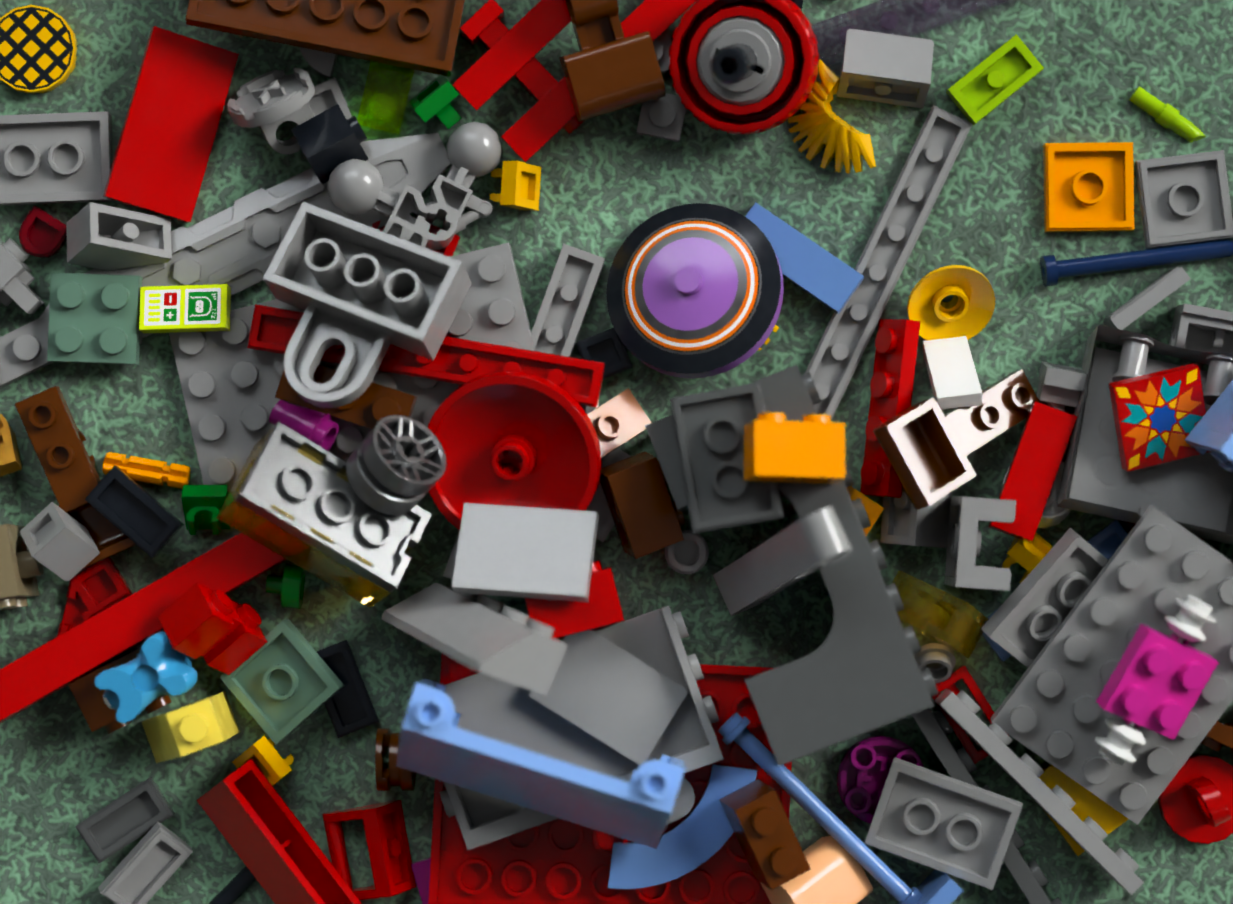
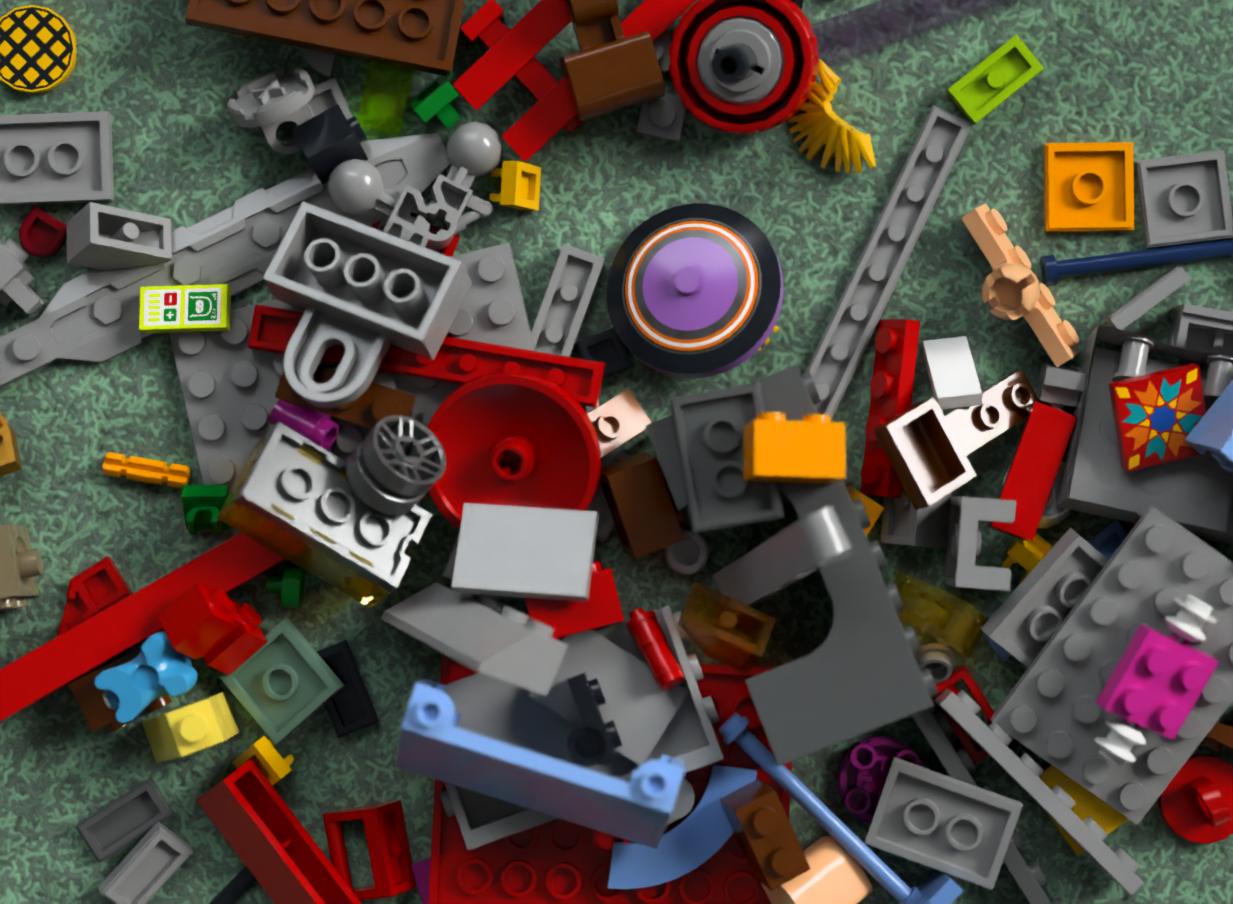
reddish brown plate [15,386,136,569] -> none
light grey panel [19,502,100,581] -> none
sand green plate [47,273,142,365] -> none
black tile [85,466,184,558] -> none
red tile [103,26,239,223] -> none
reddish brown wheel [375,728,416,791] -> none
medium blue tile [745,202,864,314] -> none
light grey panel [836,29,934,108] -> none
yellow dish [907,265,995,340] -> none
lime piece [1129,86,1206,143] -> none
none -> black plate [567,672,623,766]
none -> red piece [625,608,685,691]
none -> clear orange slope [678,582,776,674]
none -> light nougat plate [961,203,1081,367]

